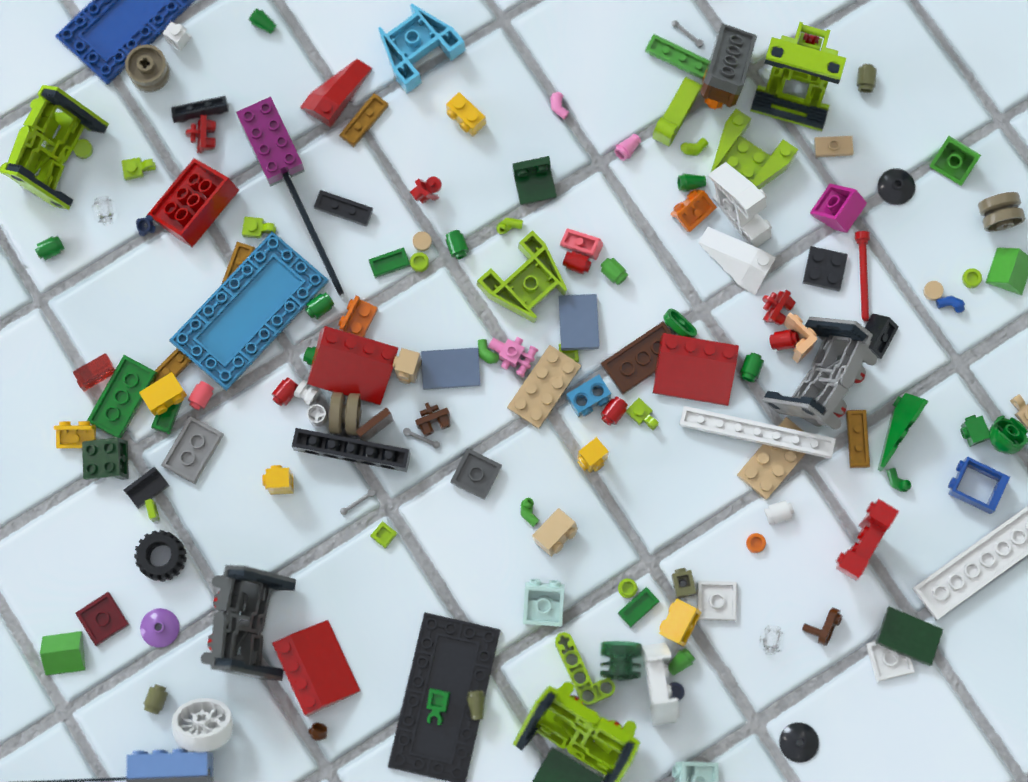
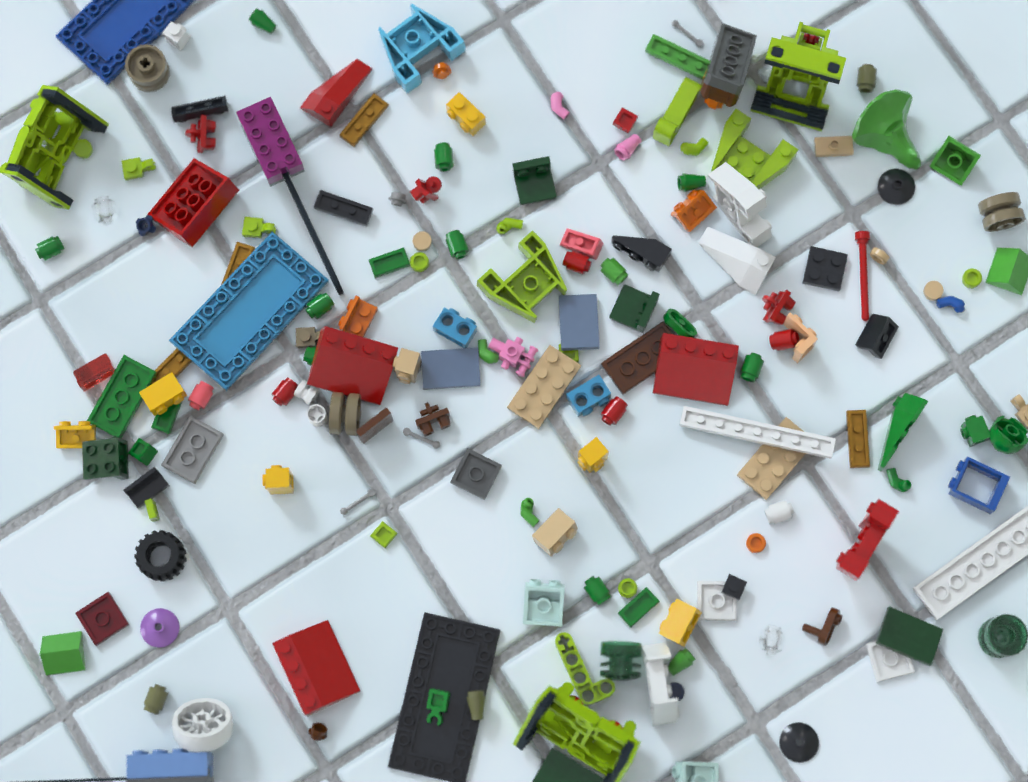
dark grey container [201,565,296,681] -> none
black brick [292,428,411,472] -> none
lime plate [626,398,659,430] -> none
olive brick [671,568,696,599] -> none
light grey container [762,317,877,429] -> none
dark pink slope [810,183,867,233] -> none
none -> green slope [128,438,158,466]
none -> dark tan plate [296,327,320,348]
none -> light grey plate [388,192,407,206]
none -> dark azure brick [432,307,478,348]
none -> orange plate [433,62,451,79]
none -> green brick [434,142,454,172]
none -> green brick [583,575,611,605]
none -> dark green bracket [609,284,660,333]
none -> black slope [611,235,672,273]
none -> red plate [613,107,638,134]
none -> black plate [721,574,747,600]
none -> bright green animal [852,89,921,169]
none -> tan tile [870,247,889,264]
none -> clear green wheel [978,614,1028,658]

